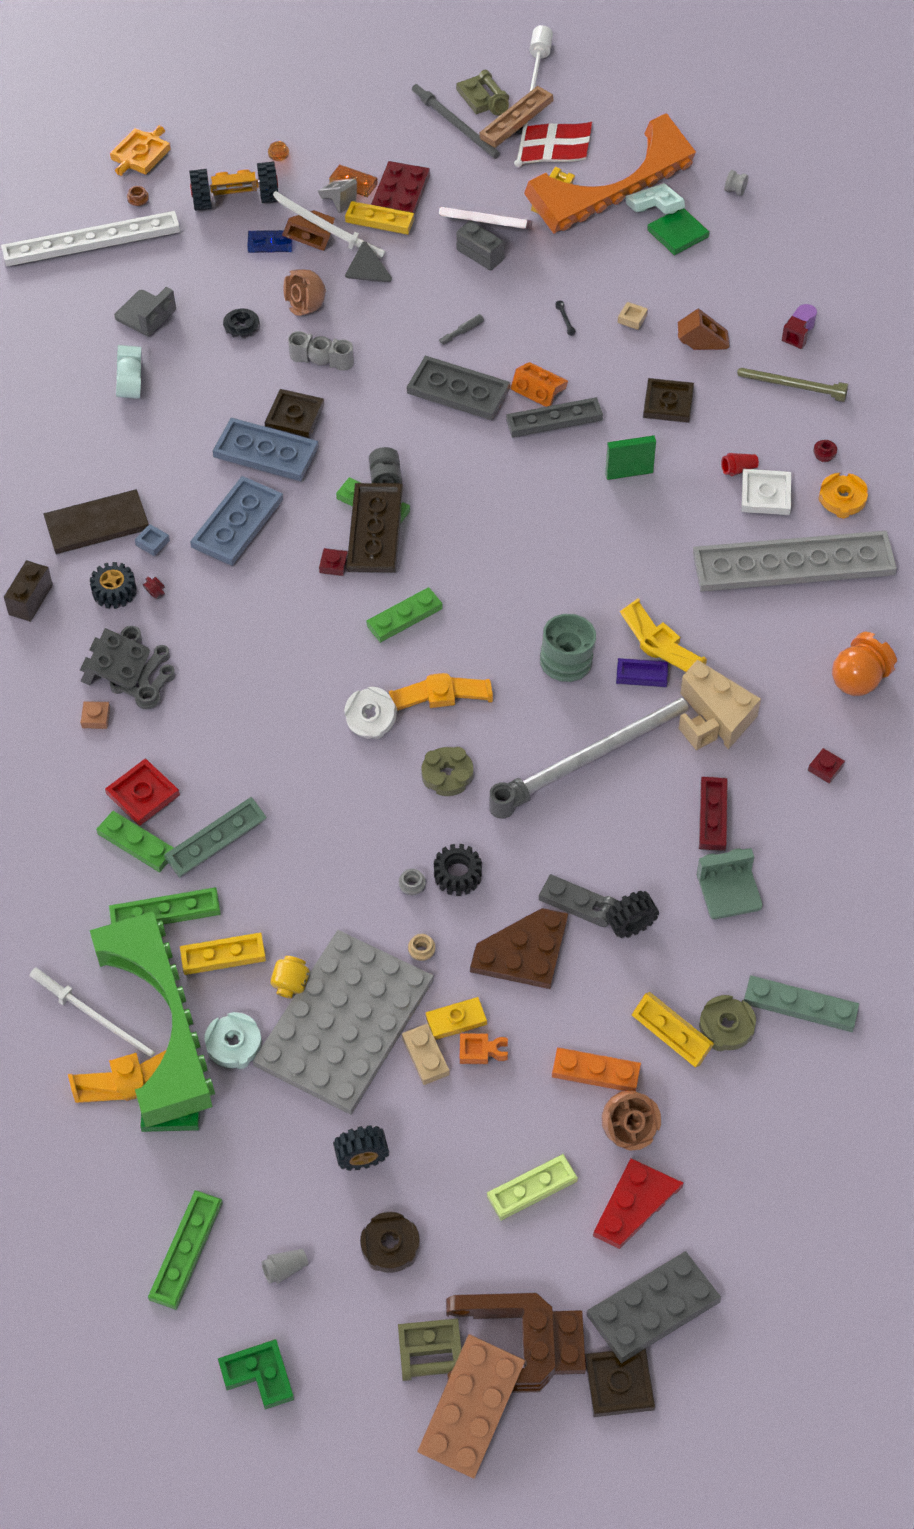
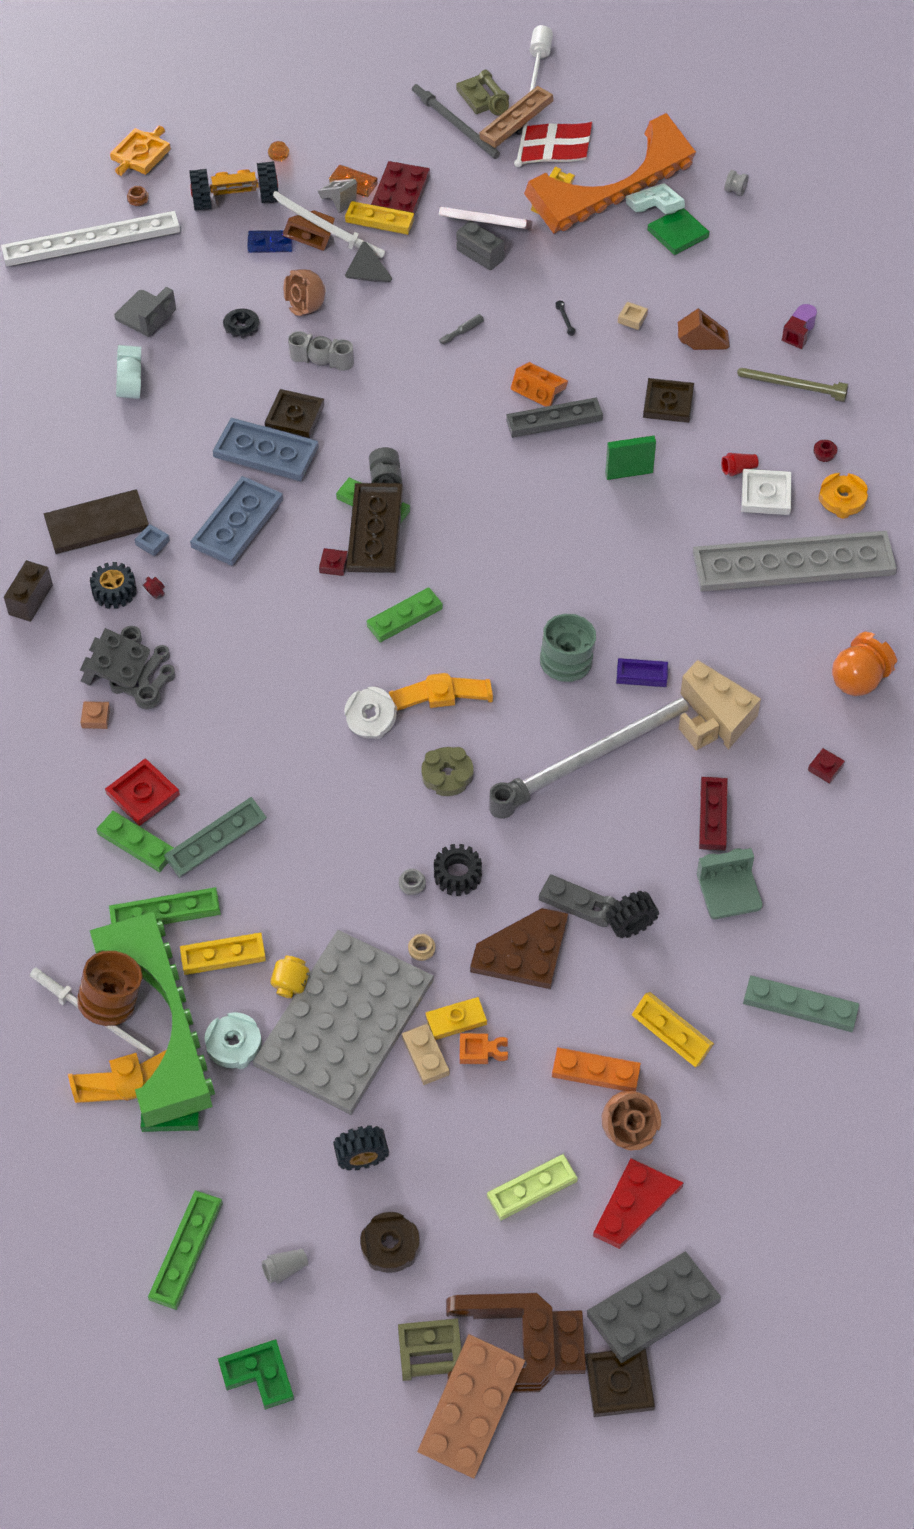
dark grey plate [407,355,510,420] -> none
yellow plate [619,598,707,672] -> none
olive plate [699,995,756,1051] -> none
none -> dark orange wheel [77,951,142,1026]

